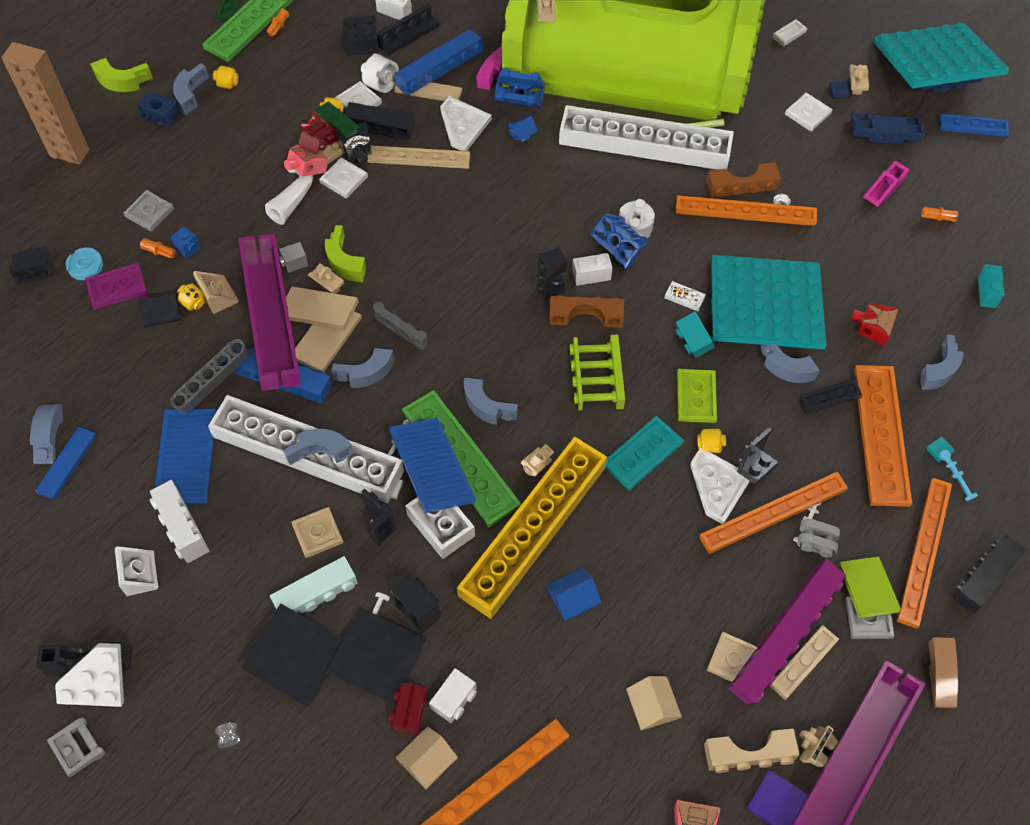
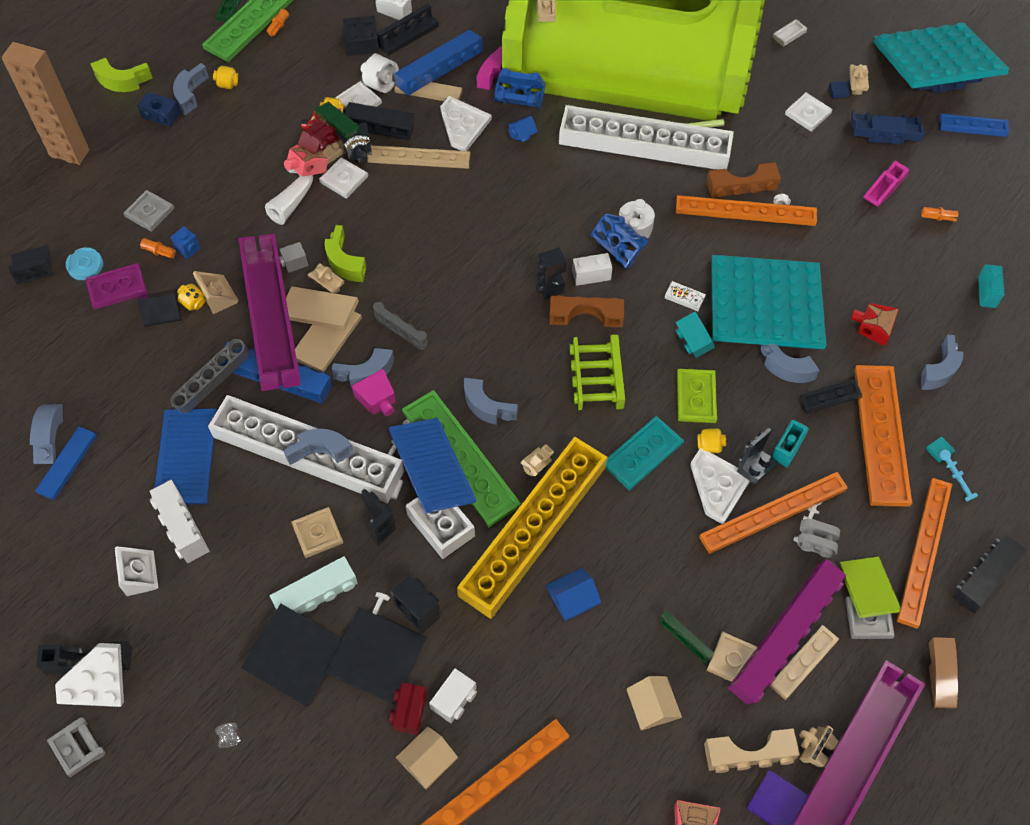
none -> dark pink torso [352,369,396,416]
none -> dark green tile [659,610,714,664]
none -> teal brick [771,420,809,467]

